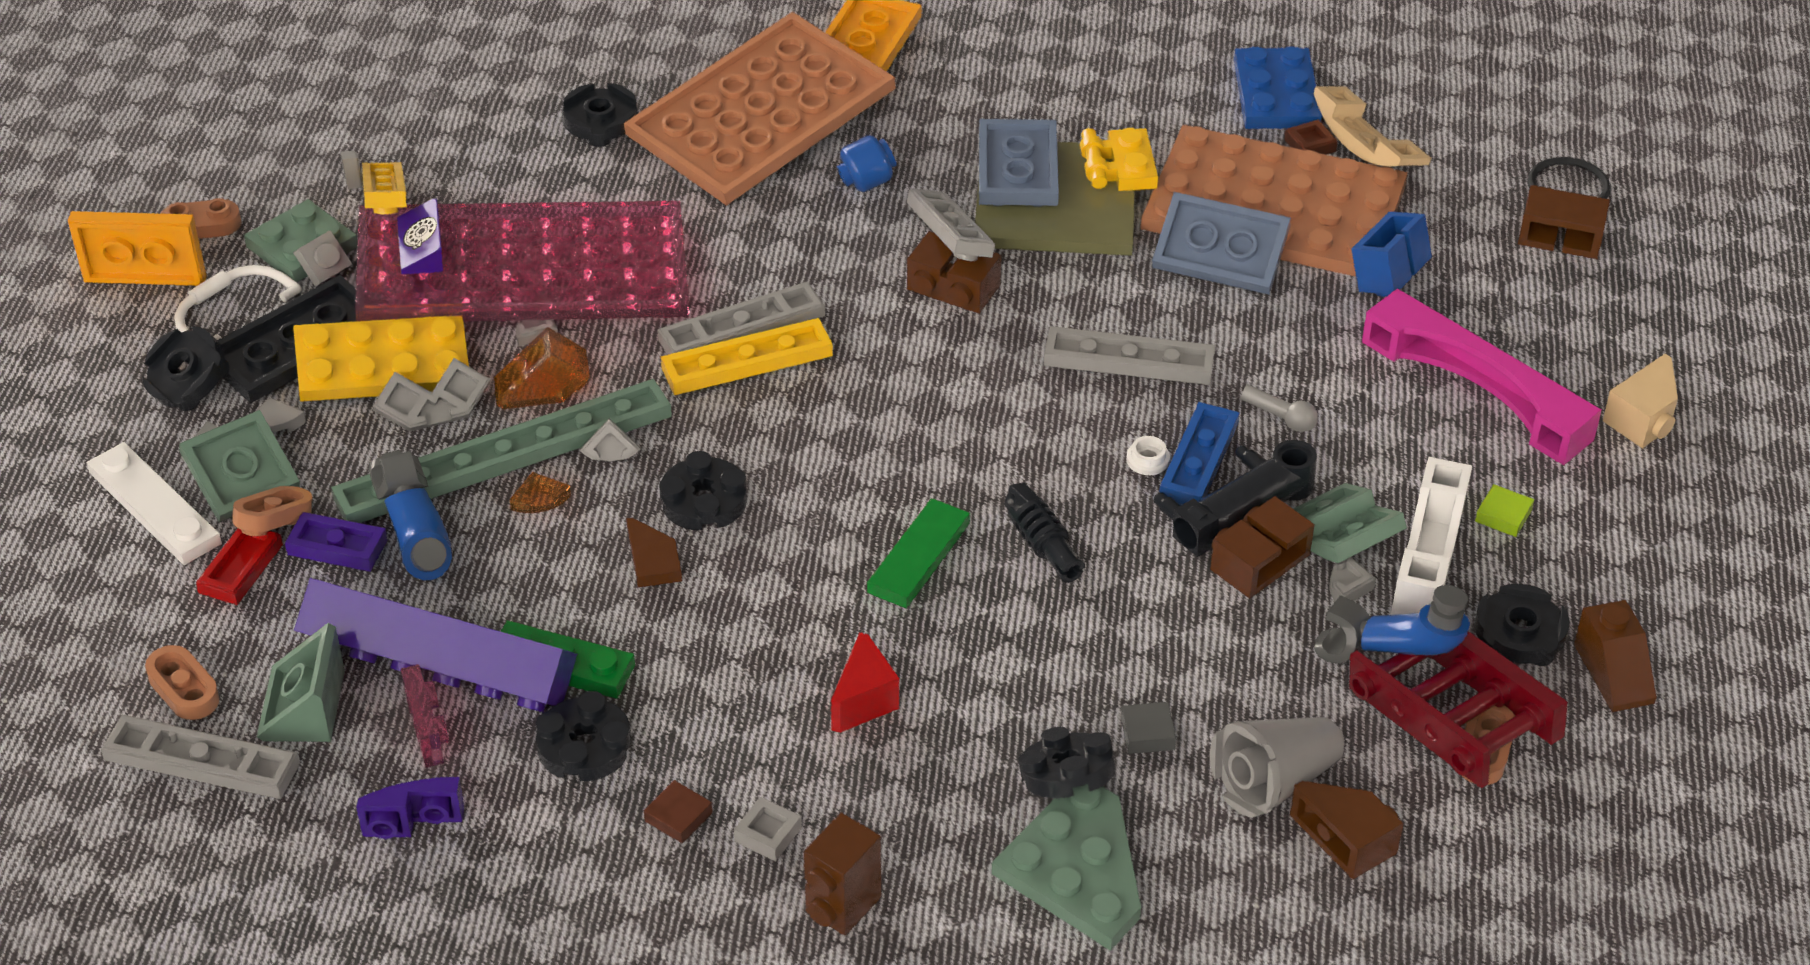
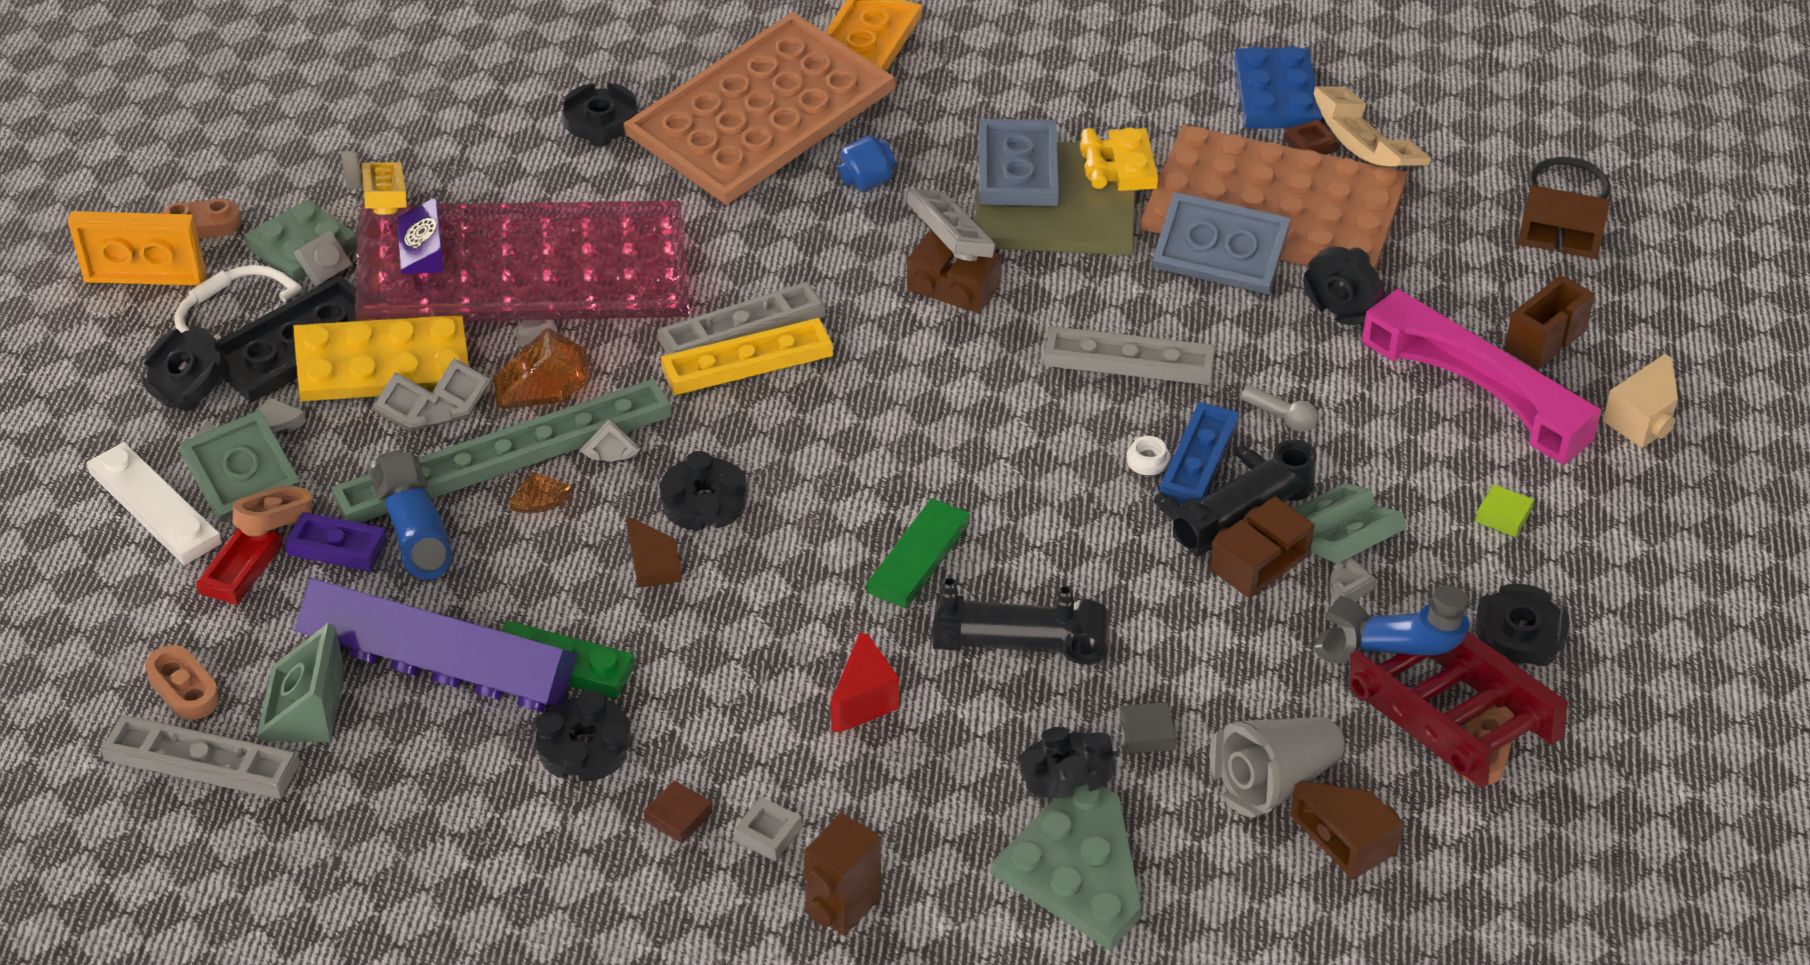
dark purple slope [356,777,465,839] -> none
clear pink plate [401,664,449,768] -> none
black hinge [1004,482,1085,583] -> none
blue piece [1351,211,1432,297] -> none
white arch [1391,457,1472,615] -> none
reddish brown slope [1574,599,1657,712] -> none
none -> black piece [933,578,1110,665]
none -> black plate [1303,246,1386,325]
none -> reddish brown piece [1504,275,1595,370]

